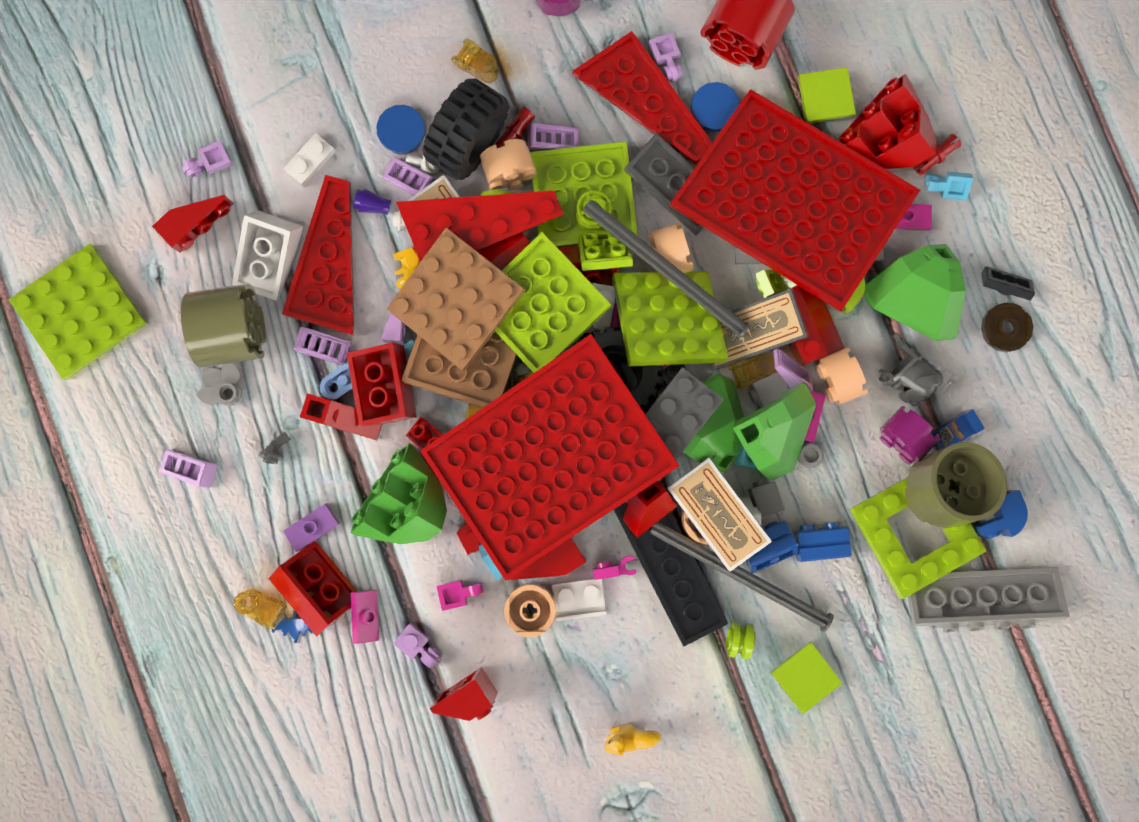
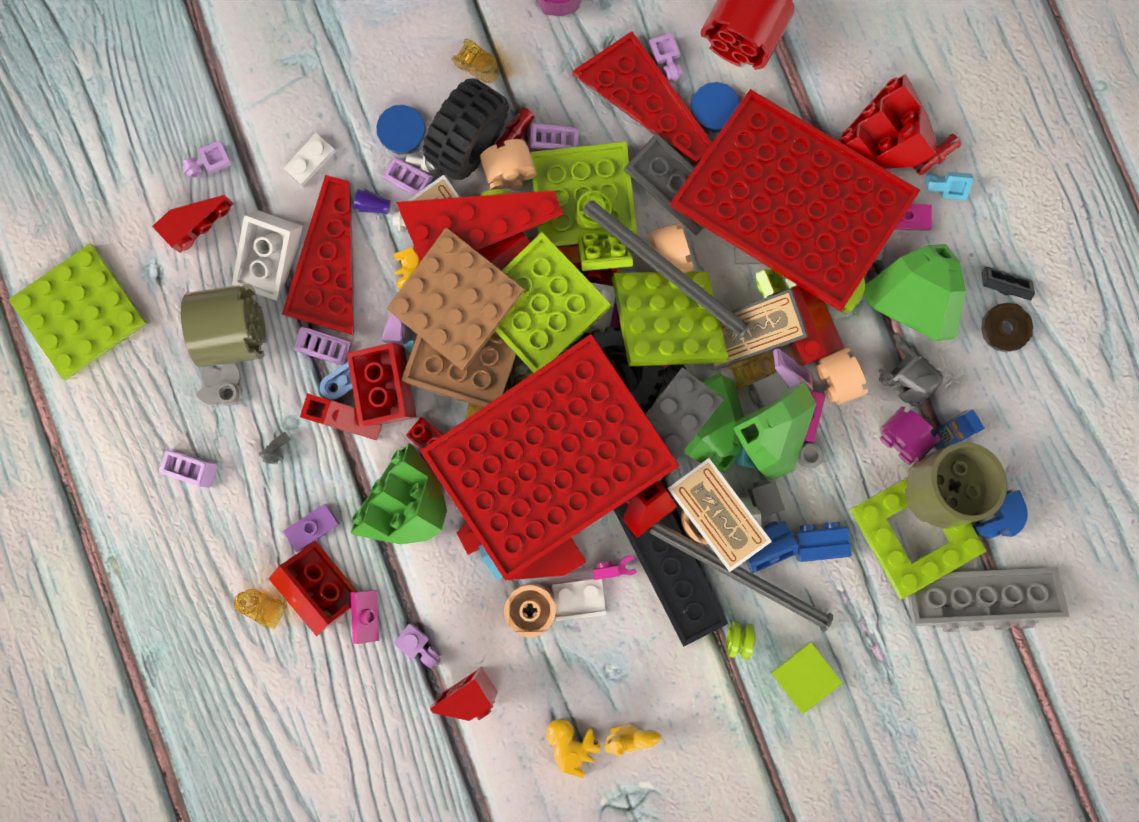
blue piece [271,611,313,643] -> none
dark pink plate [436,580,484,611] -> none
lime tile [798,67,856,124] -> none
none -> yellow animal [546,719,601,778]

